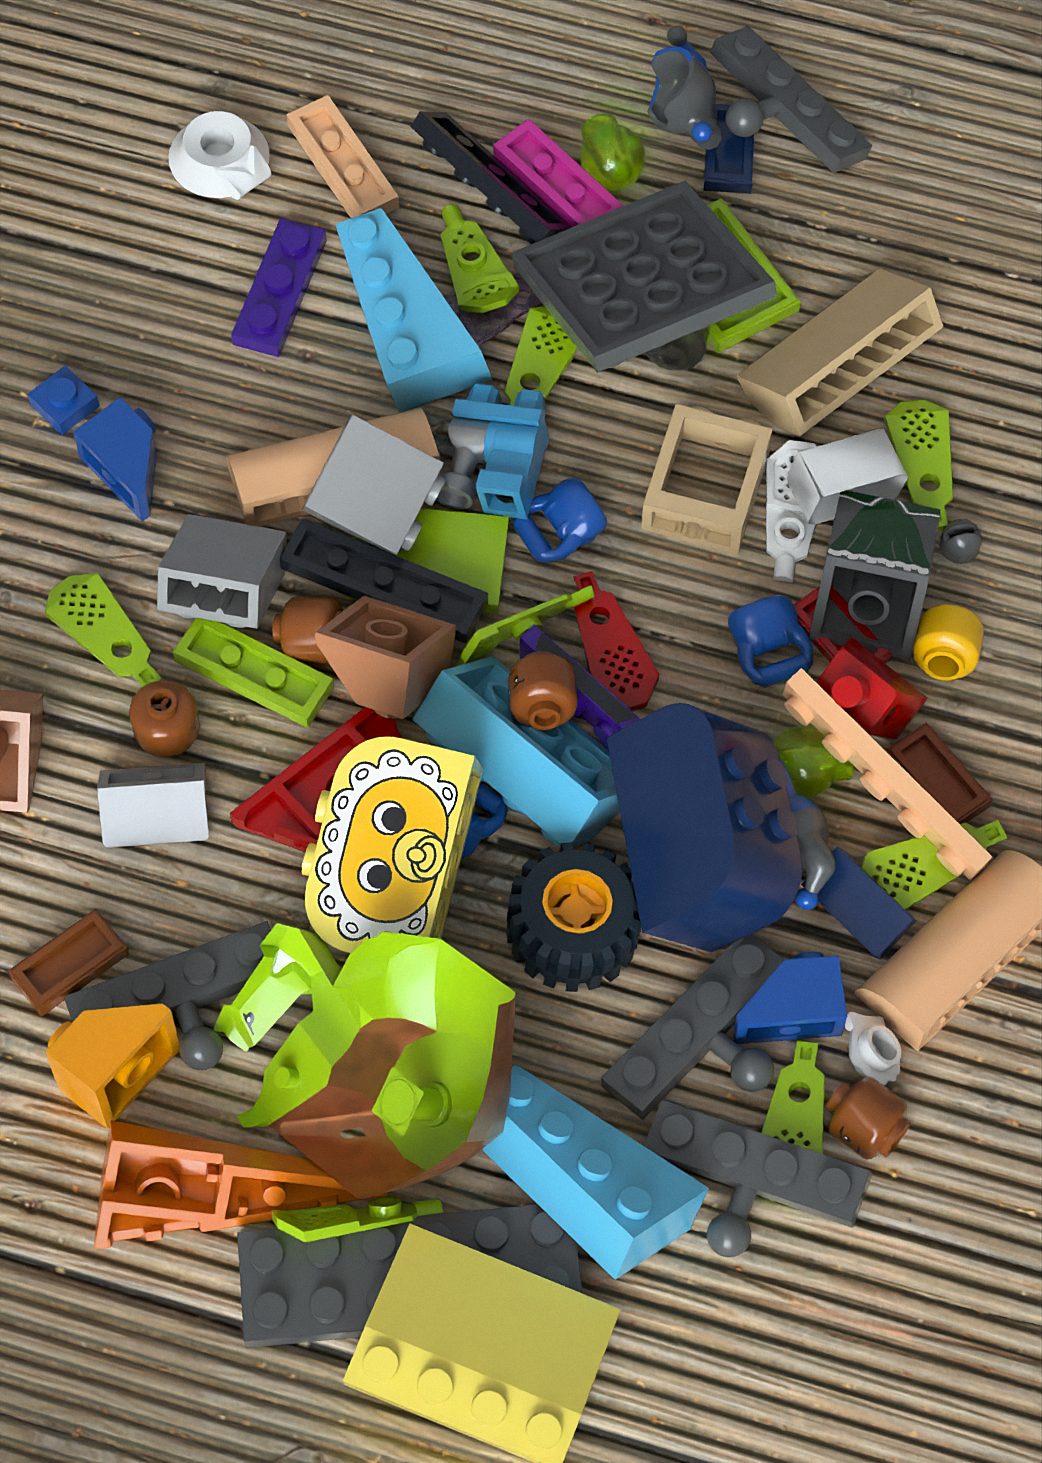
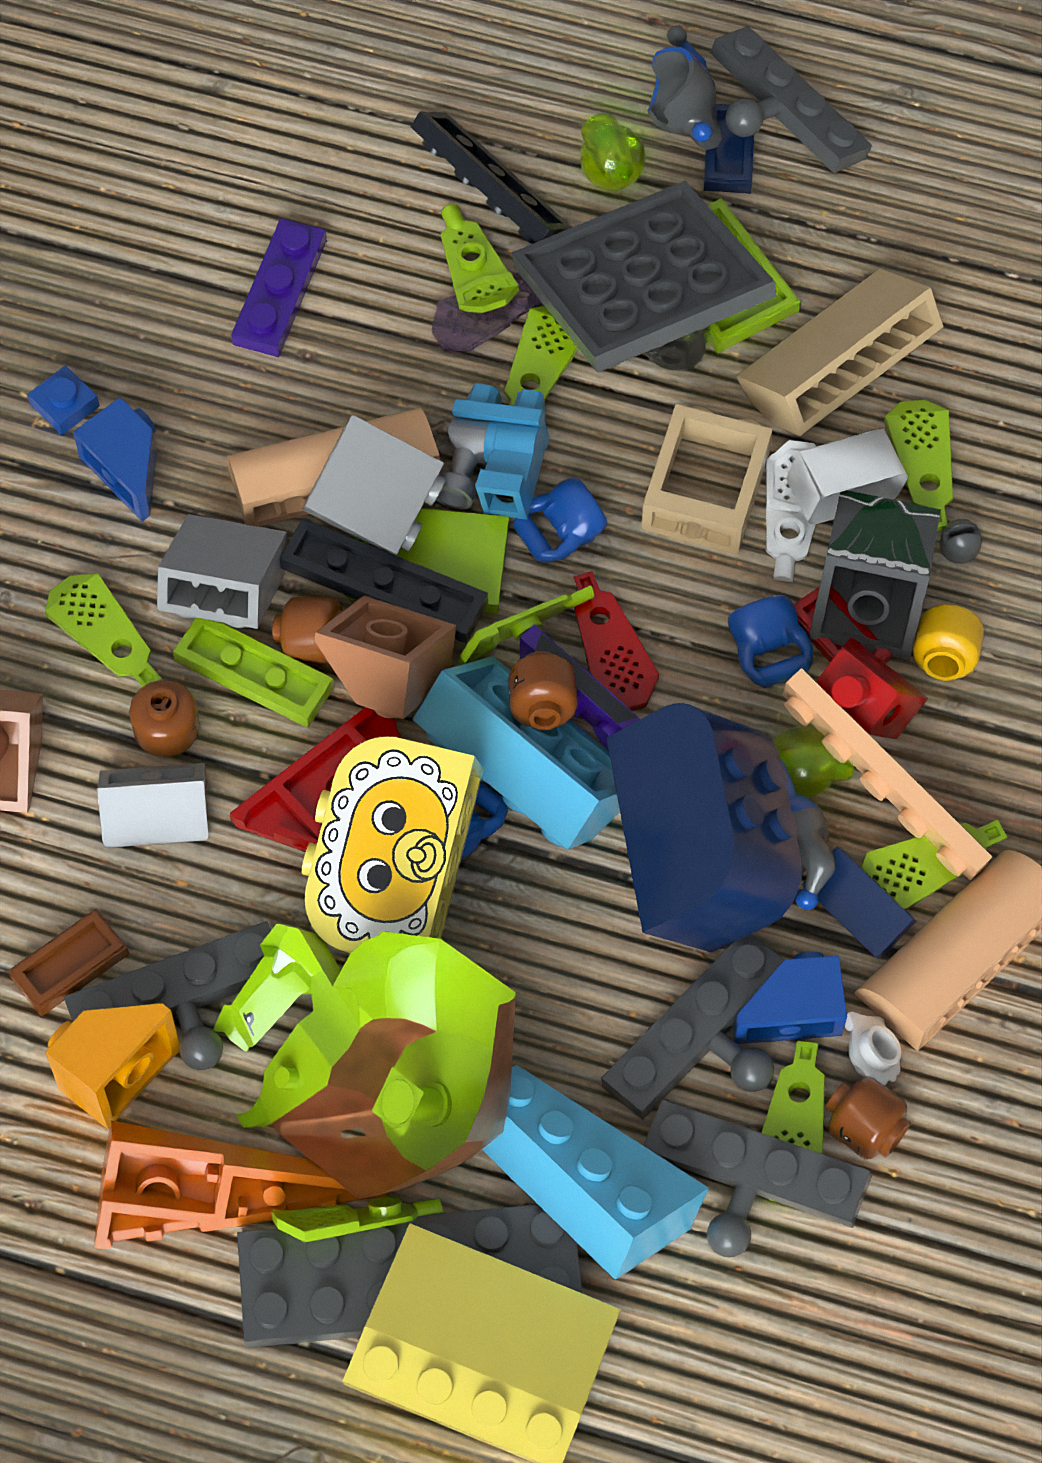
white piece [169,111,271,200] -> none
light nougat plate [286,95,399,218] -> none
medium azure wedge [335,208,493,413] -> none
dark pink plate [493,119,623,227] -> none
black wheel [506,842,641,992] -> none
copper tile [885,722,992,824] -> none

